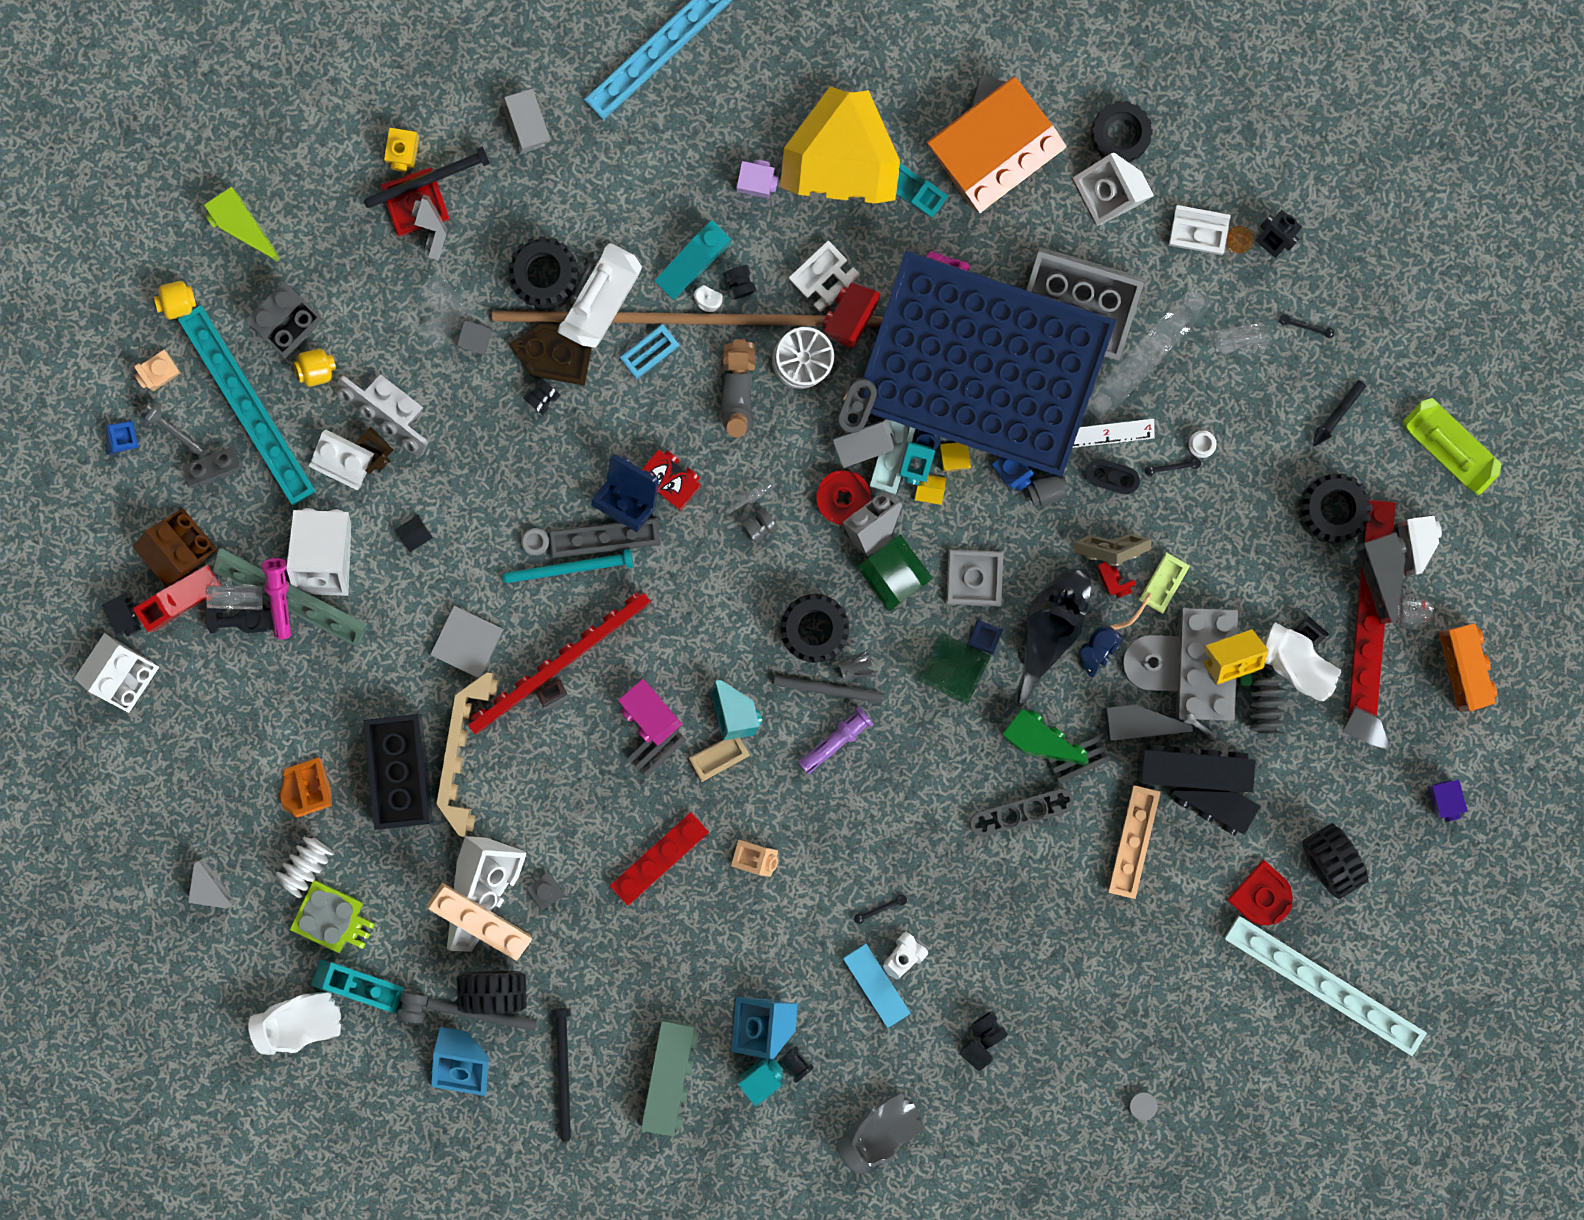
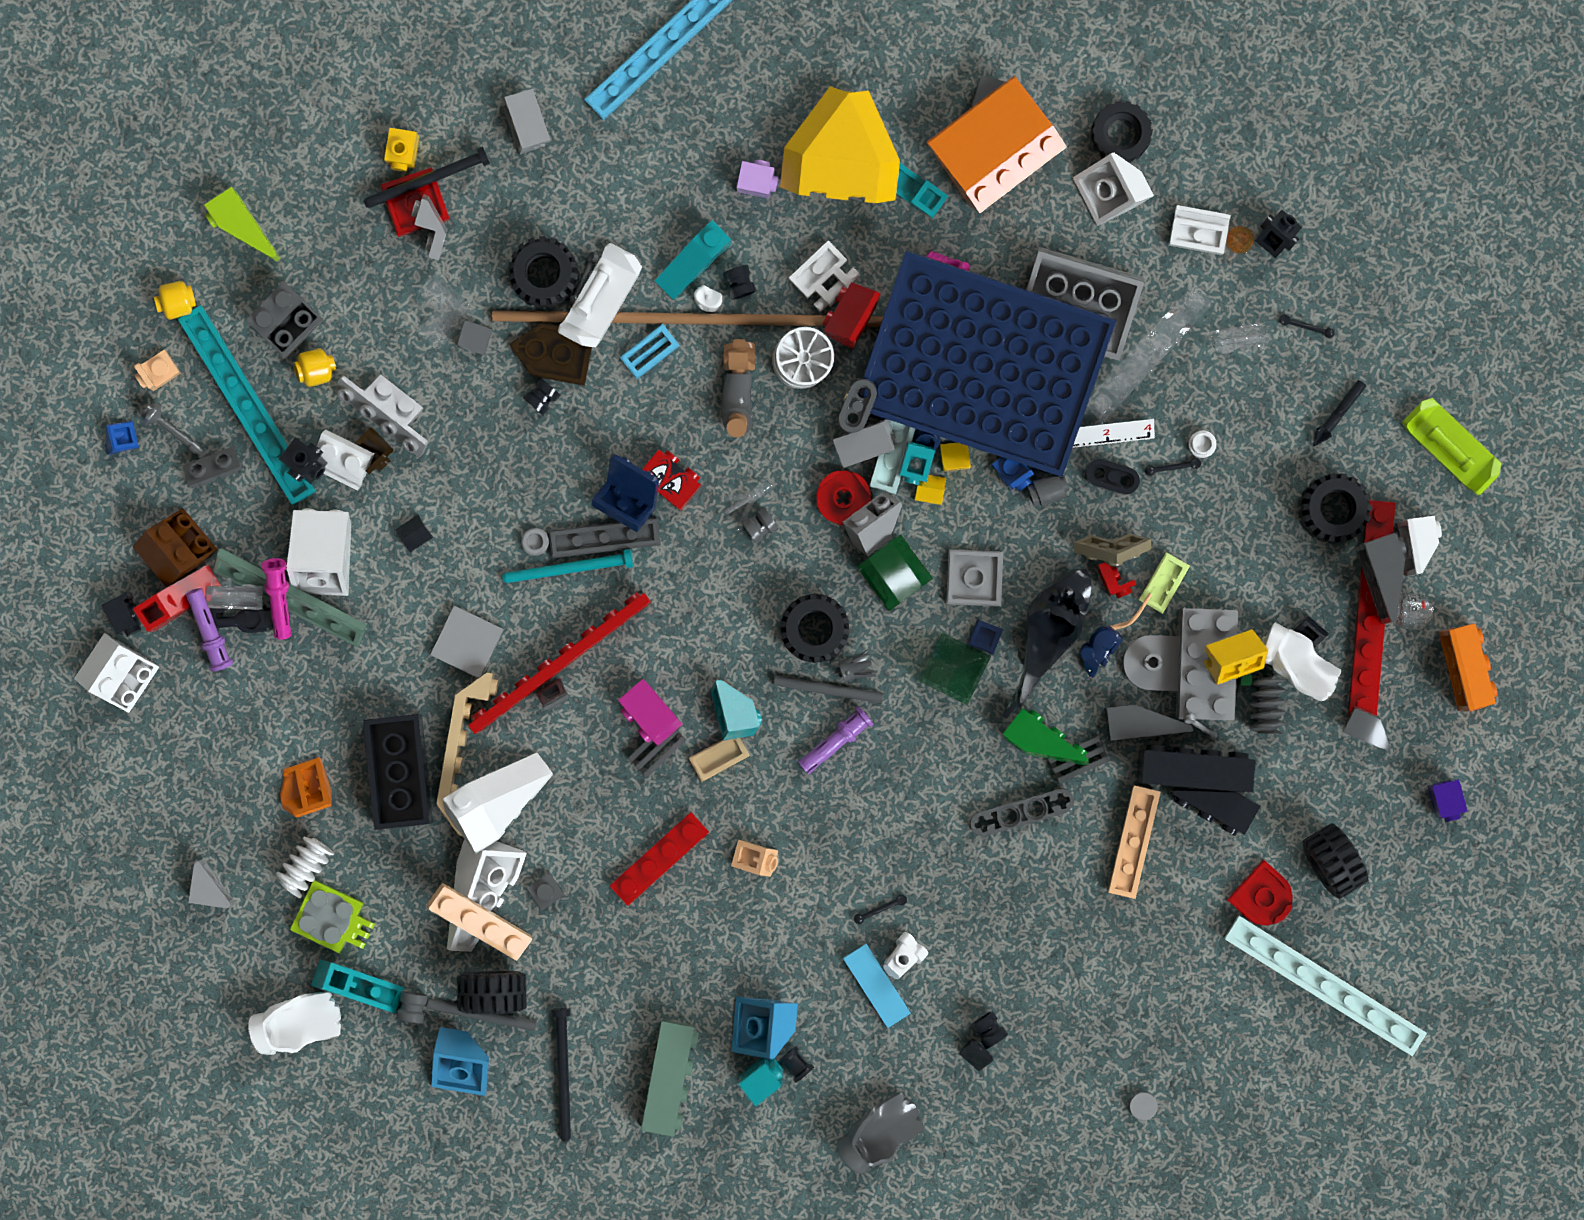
none -> medium lavender pin [185,588,234,672]
none -> black brick [279,437,328,484]
none -> white wedge [443,753,553,854]

